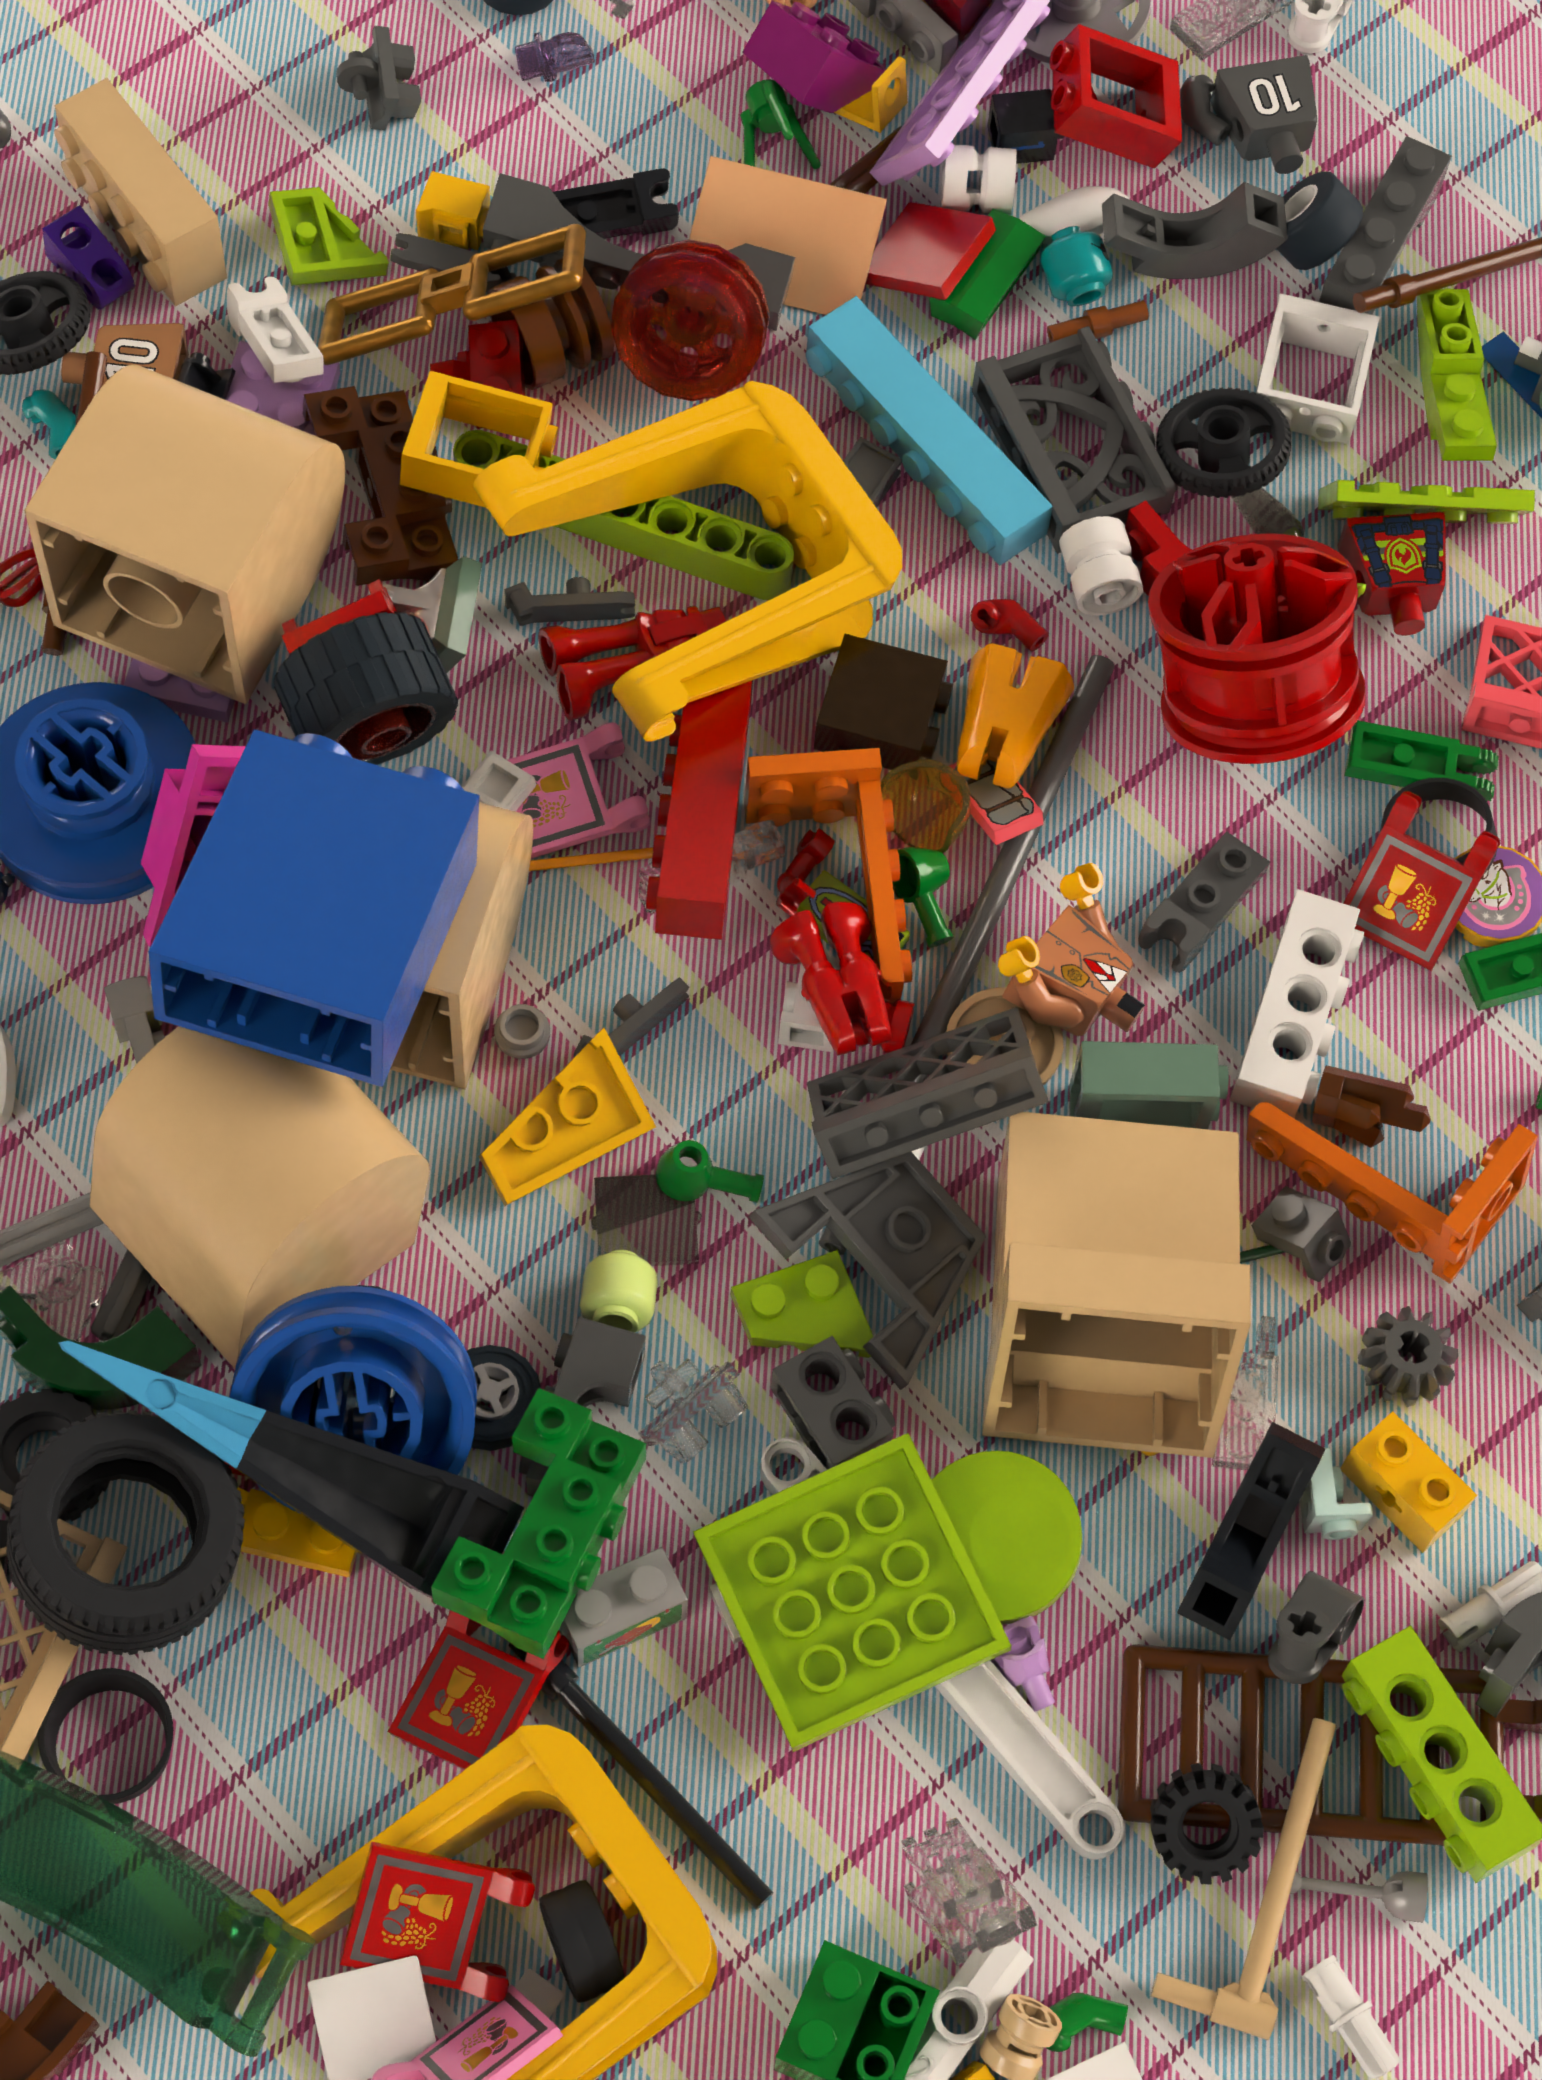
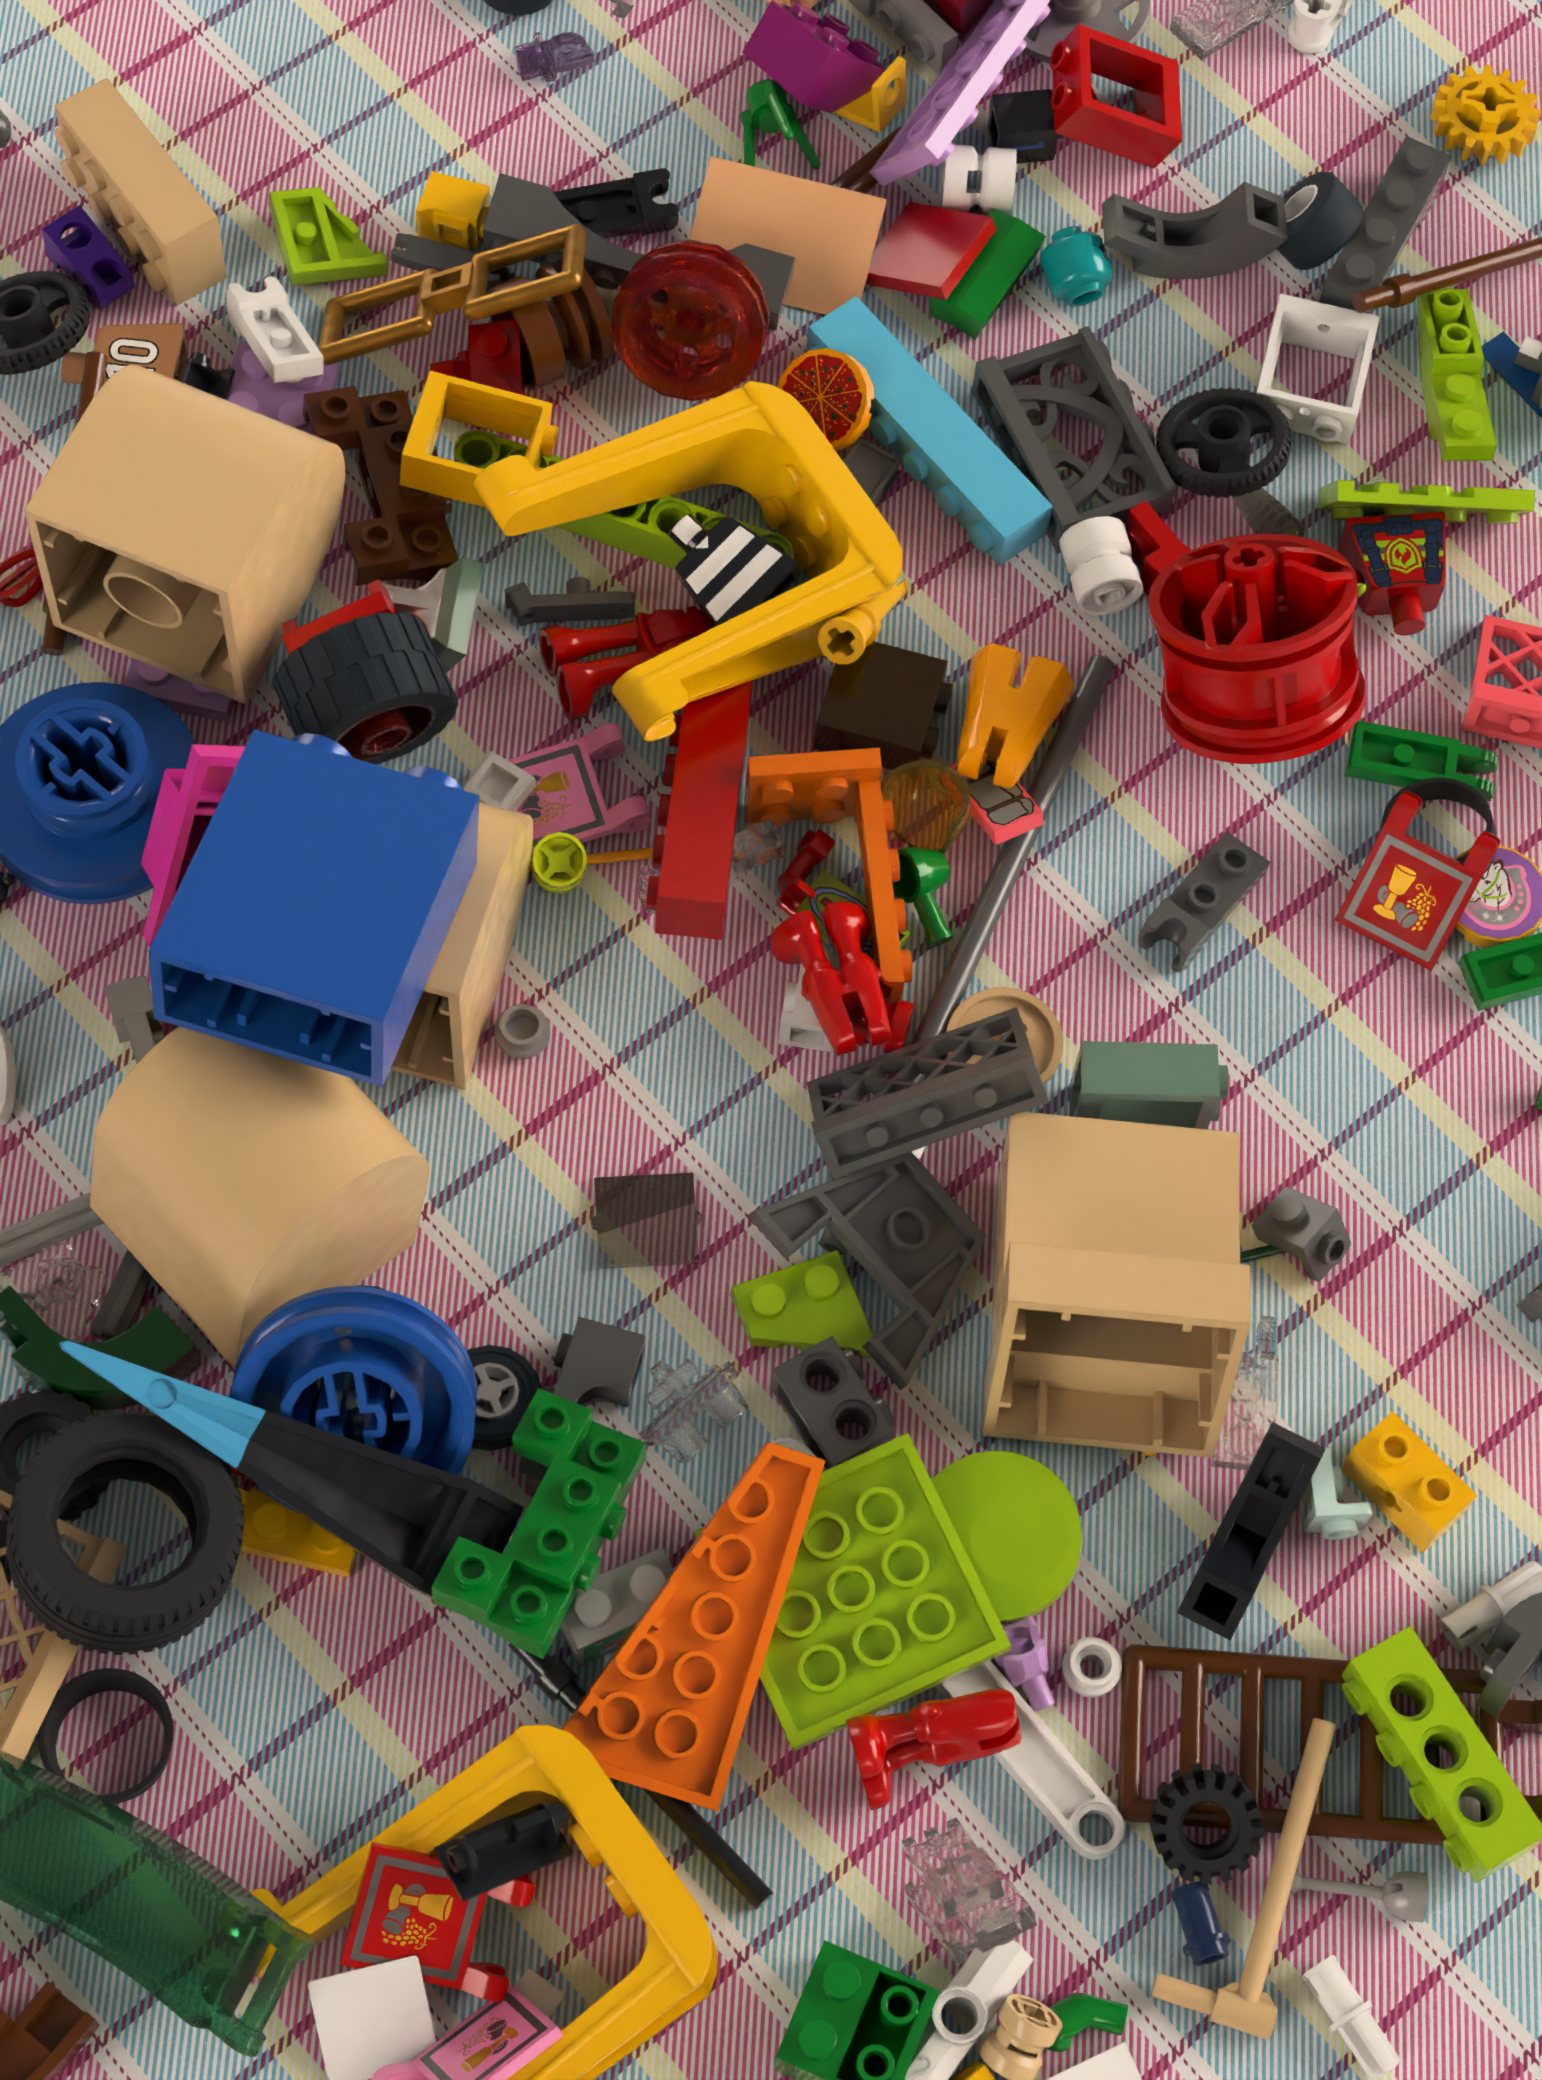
teal arm [22,389,76,459] -> none
dark grey hips [336,26,421,131] -> none
red flag [387,1610,569,1770] -> none
yellow wing [478,1028,656,1206] -> none
black tyre [539,1880,625,2003] -> none
dark grey piece [574,977,690,1057] -> none
yellowish green head [580,1250,658,1332] -> none
green bar [655,1140,764,1203] -> none
red arm [970,599,1049,652] -> none
nougat torso [998,863,1145,1036] -> none
white arm [1019,186,1129,245] -> none
dark orange bar [1047,300,1149,342] -> none
dark grey arm [1180,75,1231,146] -> none
dark grey torso [1210,55,1317,174] -> none
white brick [1229,889,1364,1118] -> none
orange bracket [1246,1102,1538,1284] -> none
dark grey piece [1268,1571,1365,1684] -> none
reddish brown rock [1312,1065,1431,1148] -> none
dark grey gear [1358,1306,1458,1408] -> none
none -> black hinge [434,1801,573,1902]
none -> neon yellow wheel [531,832,587,894]
none -> orange wing [561,1442,826,1812]
none -> torso [669,514,801,627]
none -> tile [777,348,874,452]
none -> yellow pin [818,573,908,664]
none -> red piece [846,1688,1022,1811]
none -> white plate [1062,1637,1122,1698]
none -> dark blue pin [1170,1881,1231,1966]
none -> yellow gear [1430,64,1541,165]

